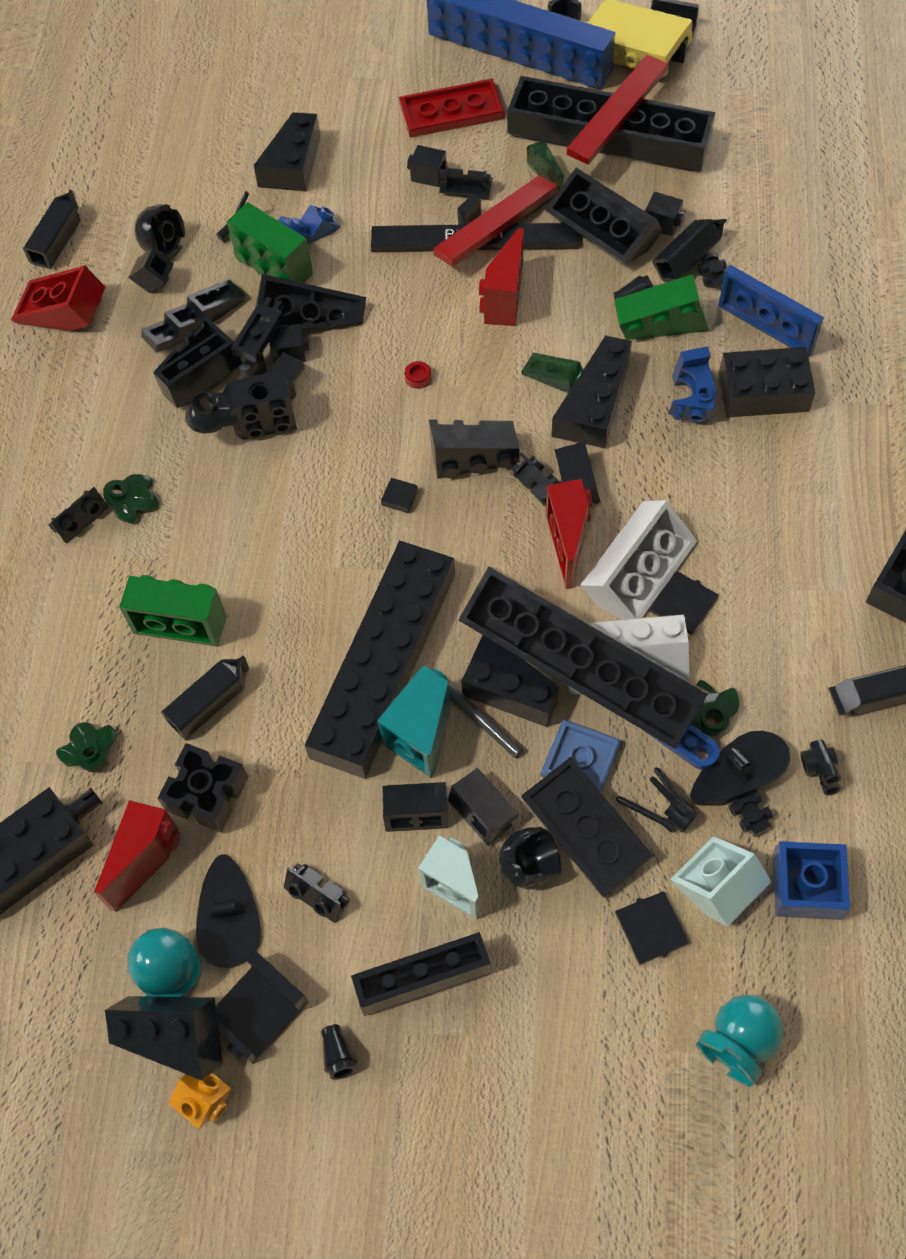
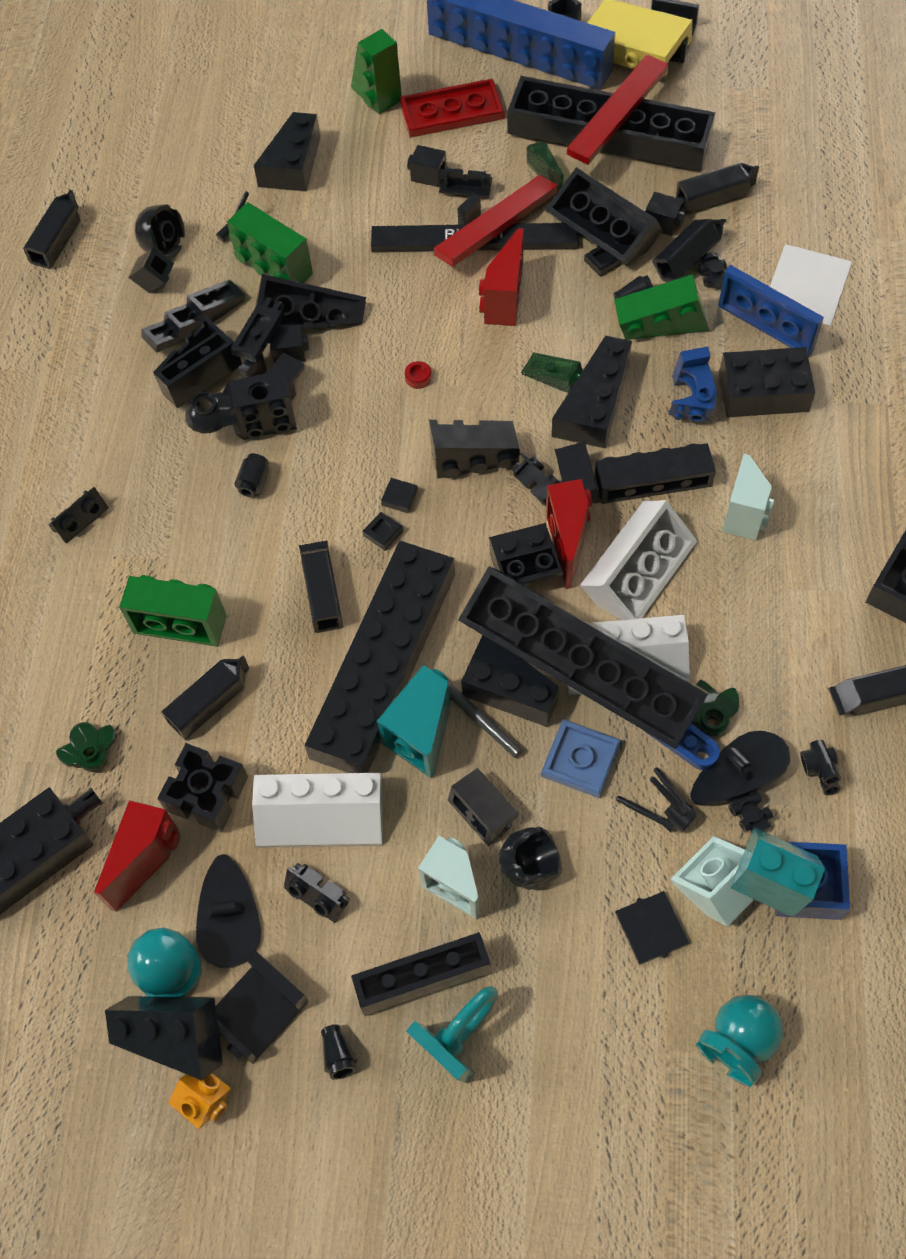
red slope [11,265,105,331] -> none
dark green plate [103,474,159,524] -> none
blue slope [278,205,340,244] -> none
black hinge [383,782,449,832] -> none
black plate [521,757,653,898] -> none
black piece [650,571,719,635] -> none
none -> black brick [234,453,269,497]
none -> white slope [252,773,383,848]
none -> black piece [299,540,344,633]
none -> green wedge [351,29,402,114]
none -> black tile [363,512,403,551]
none -> teal tile [406,986,498,1083]
none -> black slope [489,523,563,585]
none -> black tile [584,247,621,277]
none -> black brick [595,443,716,504]
none -> black piece [676,163,759,215]
none -> light aqua slope [722,454,774,540]
none -> teal slope [730,827,825,917]
none -> white sticker [770,244,852,326]

